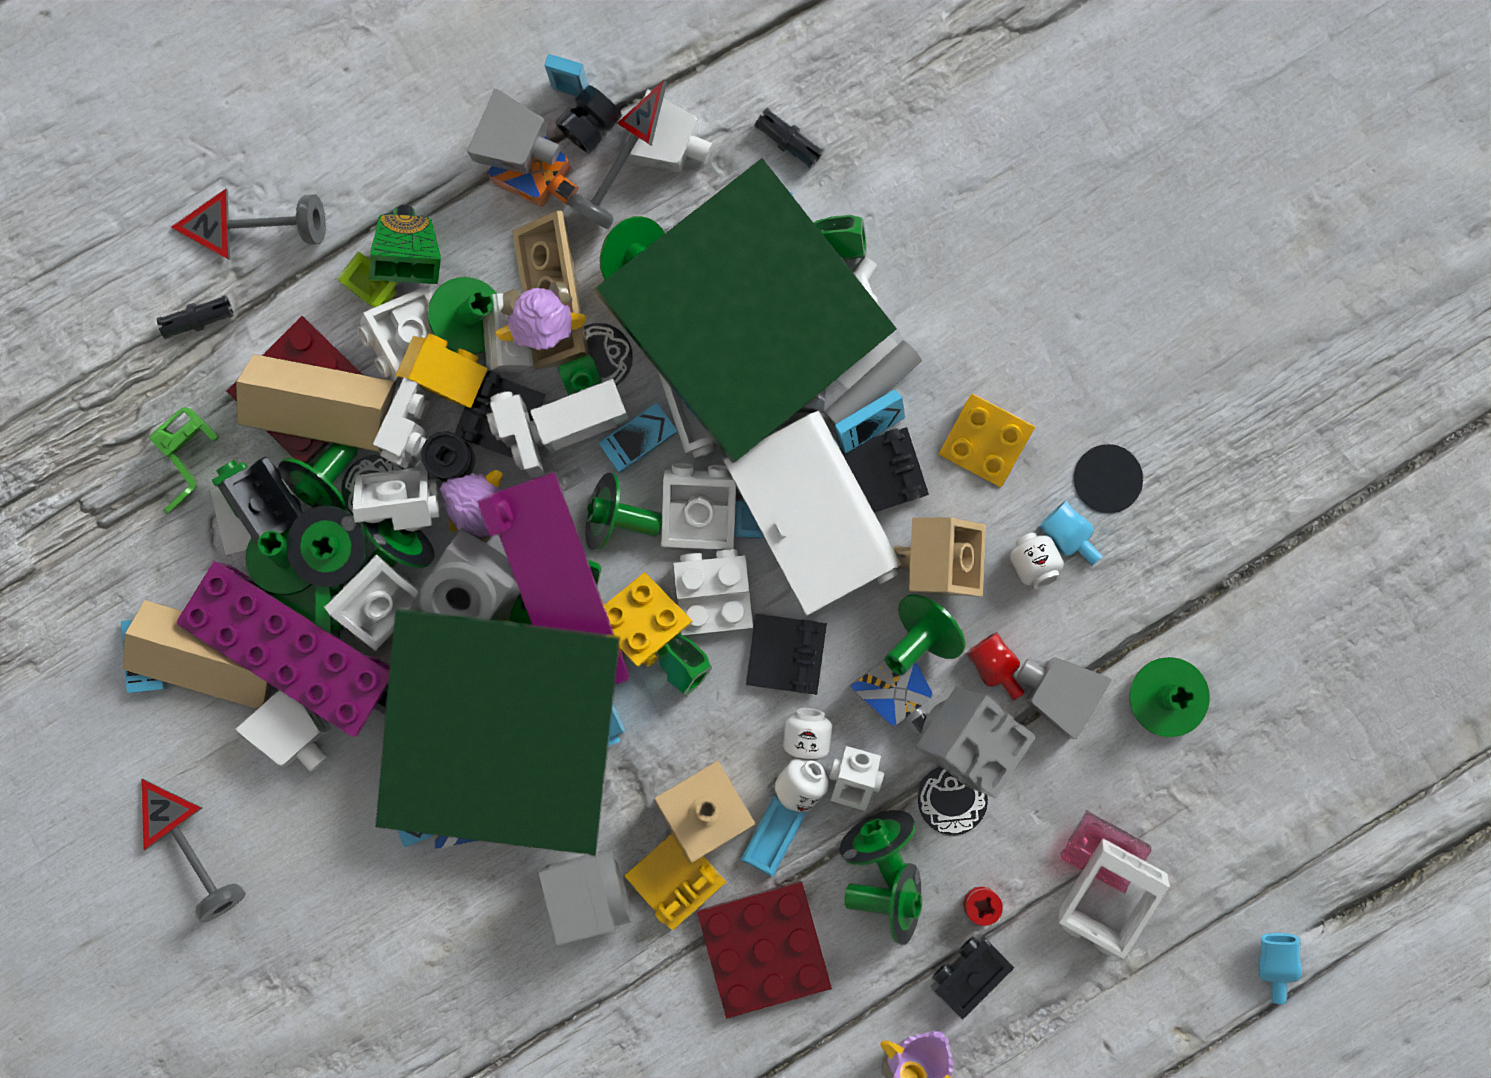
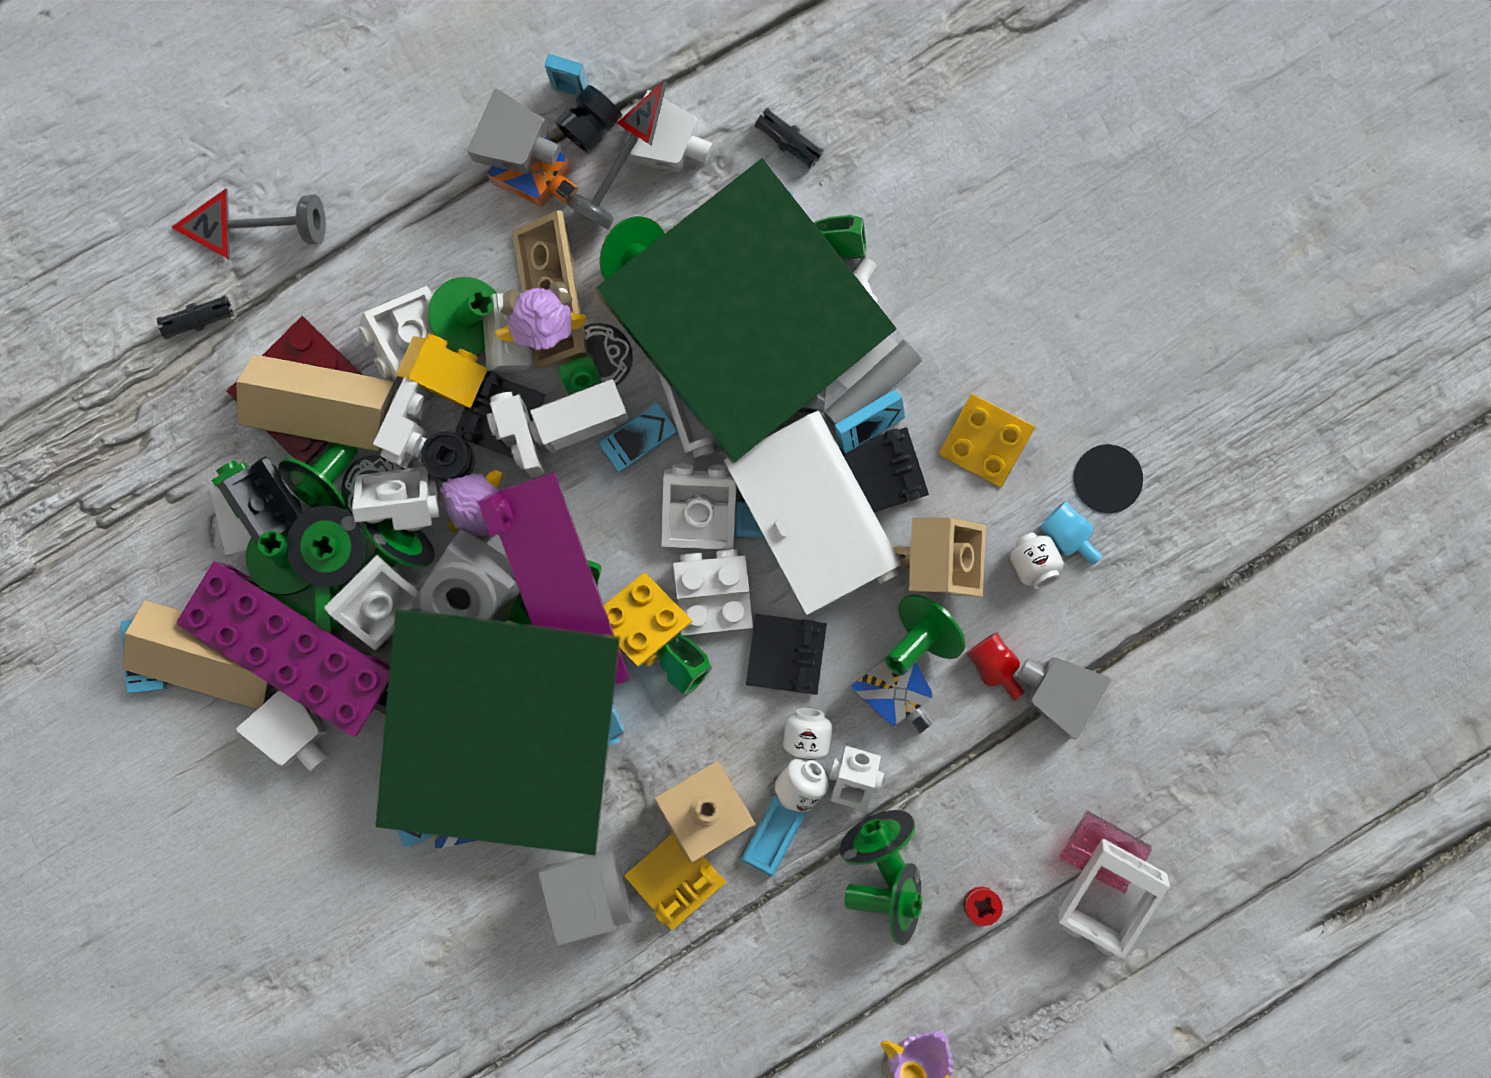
dark grey piece [141,779,246,923] -> none
bright green piece [149,407,219,514] -> none
lime bracket [336,251,398,308] -> none
green torso [369,205,441,284] -> none
green piece [585,472,662,551] -> none
dark red plate [697,881,832,1019] -> none
light grey piece [916,686,1036,798] -> none
black sticker [918,767,988,835] -> none
black bracket [931,935,1014,1020] -> none
green piece [1129,657,1210,737] -> none
medium azure piece [1258,933,1302,1004] -> none

